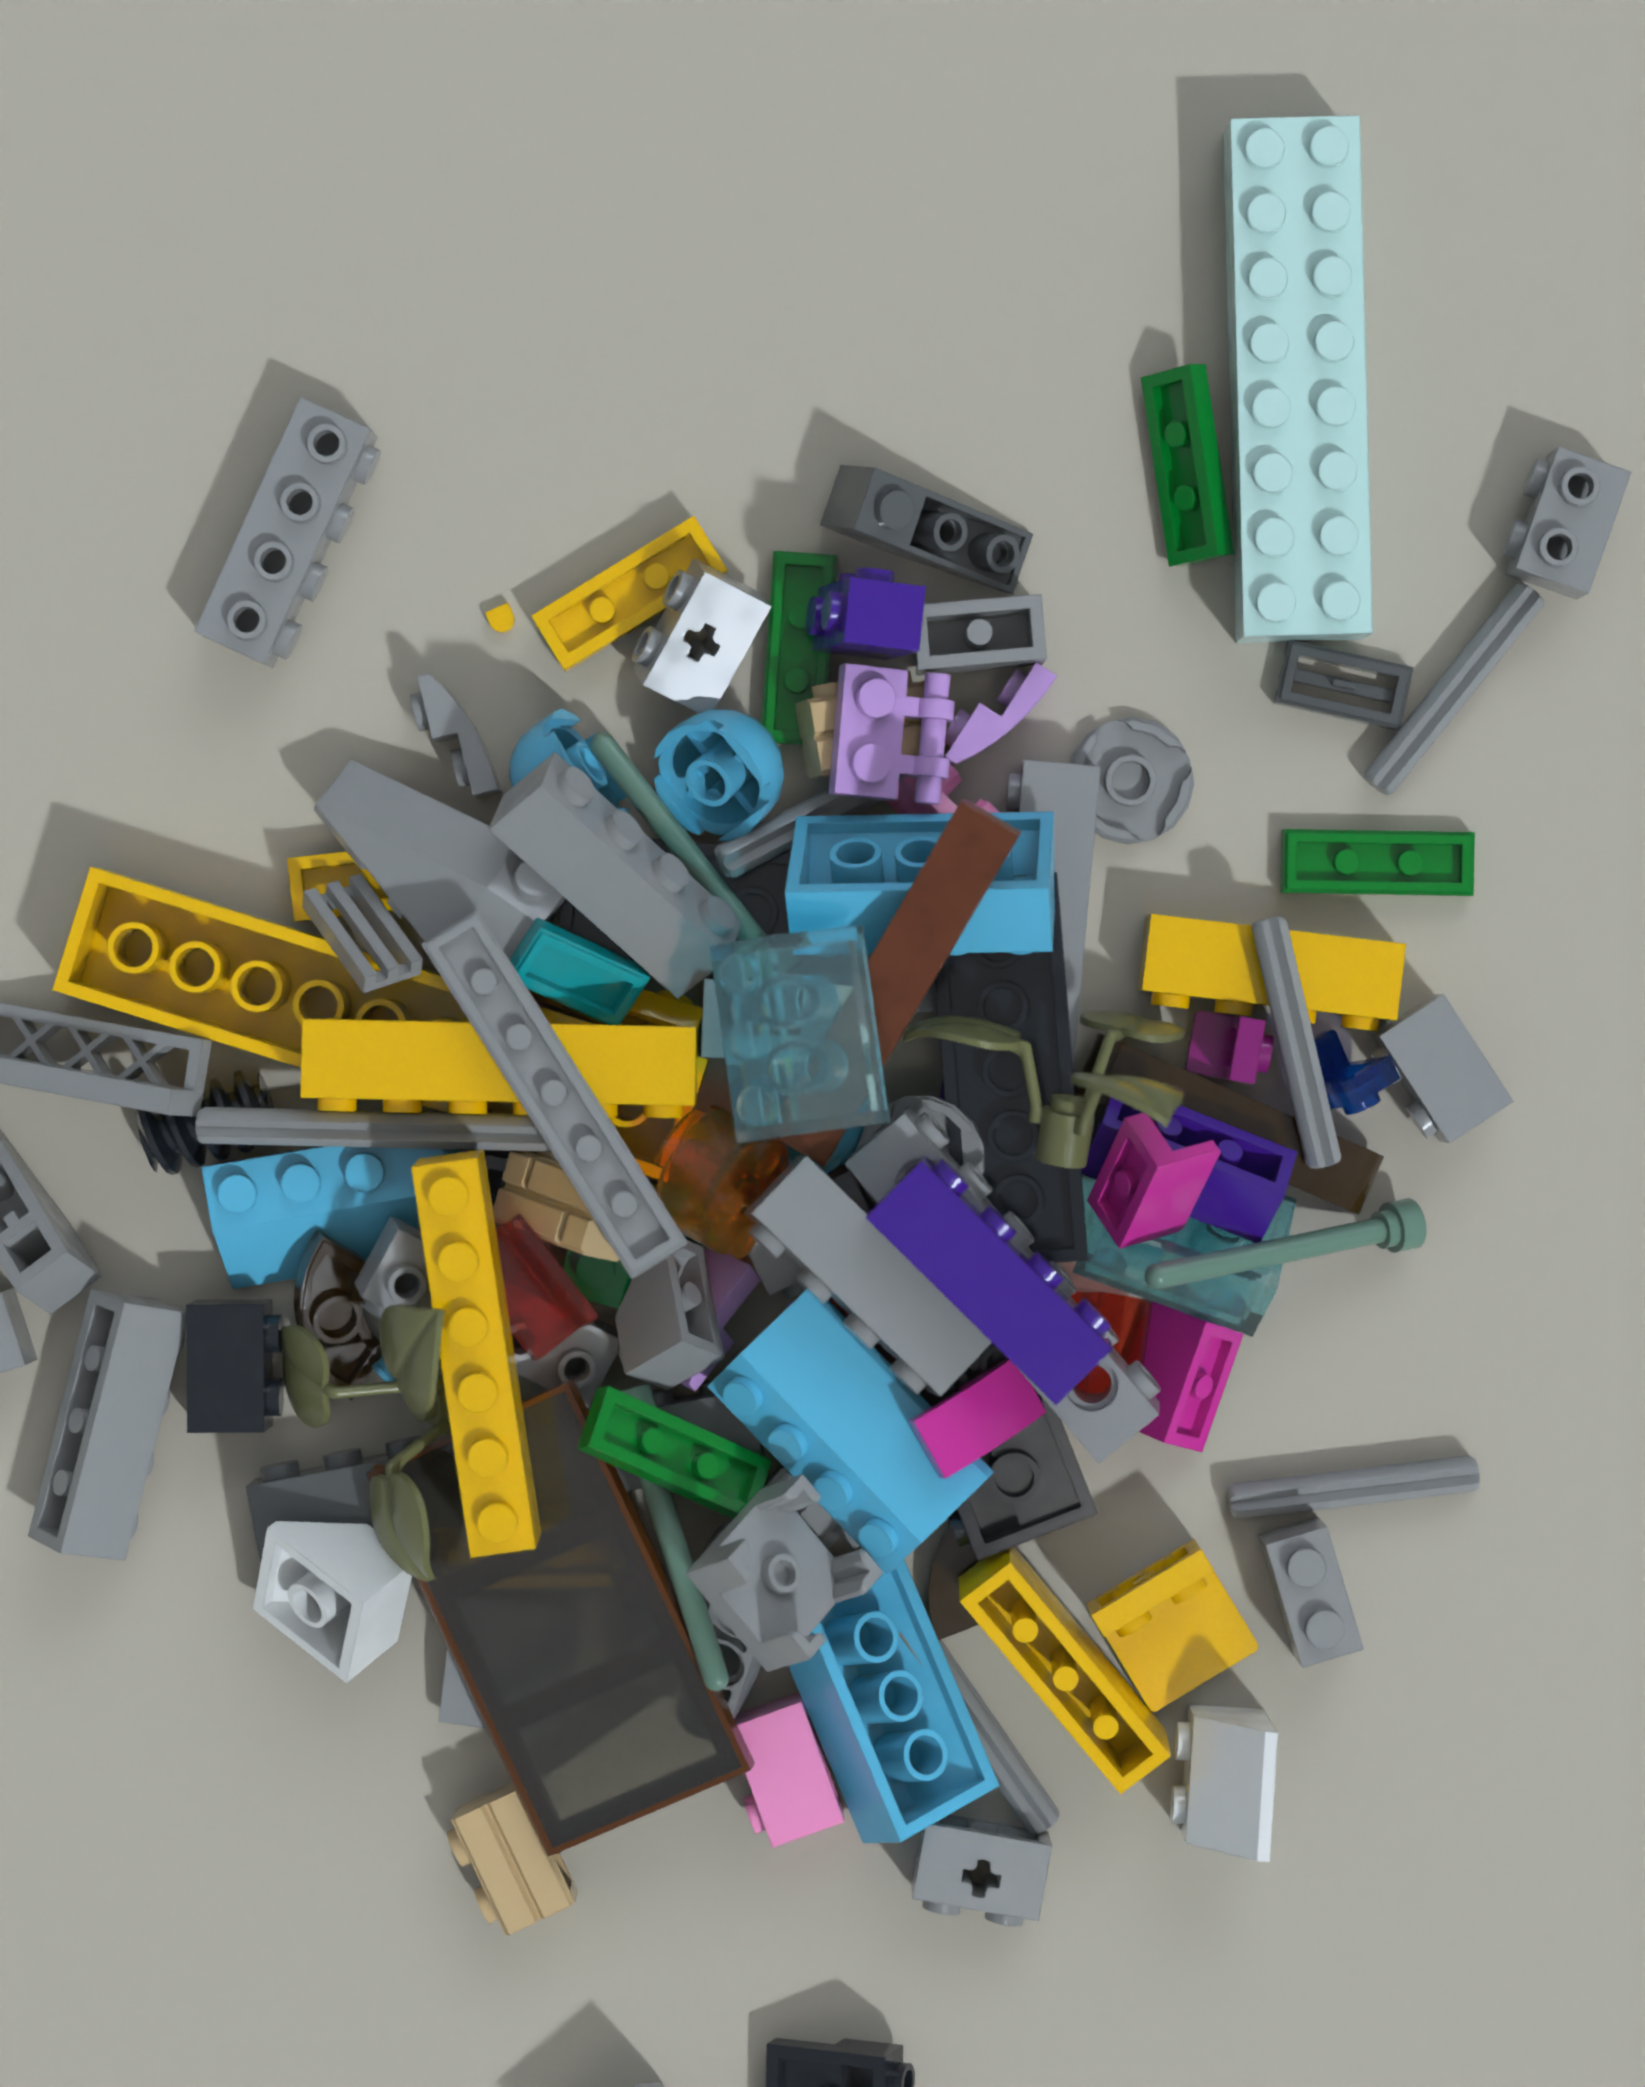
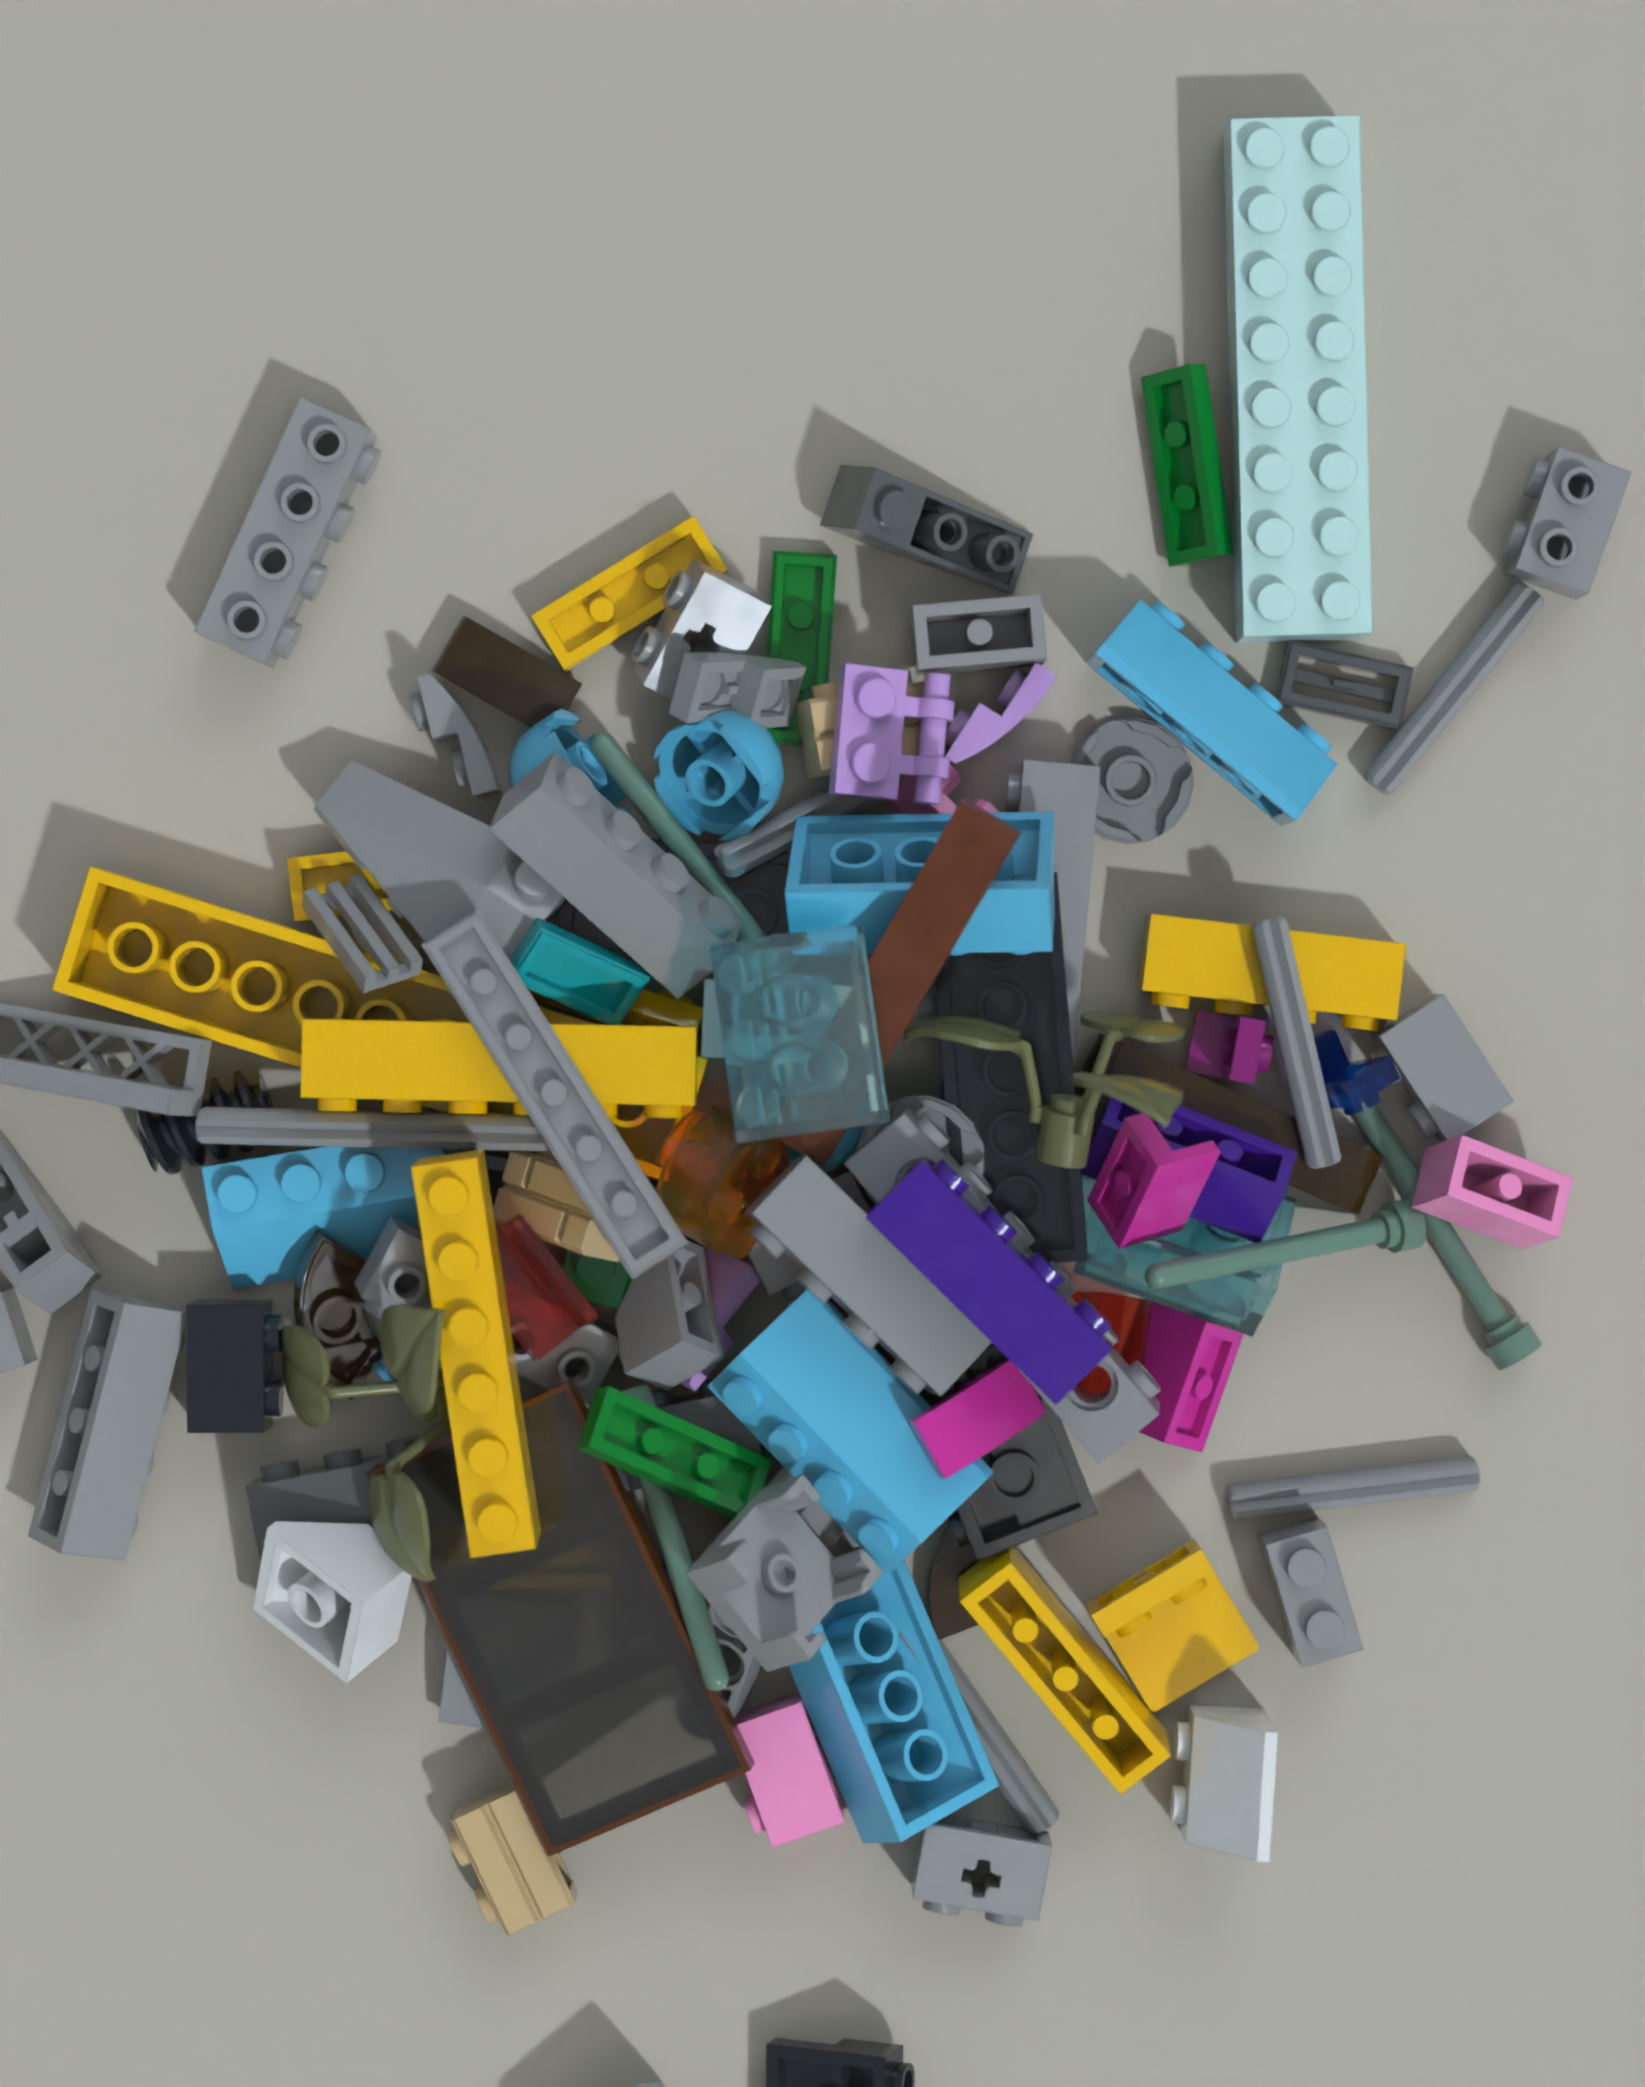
yellow piece [485,603,515,633] -> none
dark purple brick [806,568,926,660] -> none
green tile [1280,829,1475,896] -> none
none -> dark brown slope [432,616,582,728]
none -> light grey slope [668,652,806,728]
none -> medium azure slope [1087,599,1337,826]
none -> sand green piece [1351,1096,1542,1370]
none -> bright pink brick [1411,1135,1573,1249]

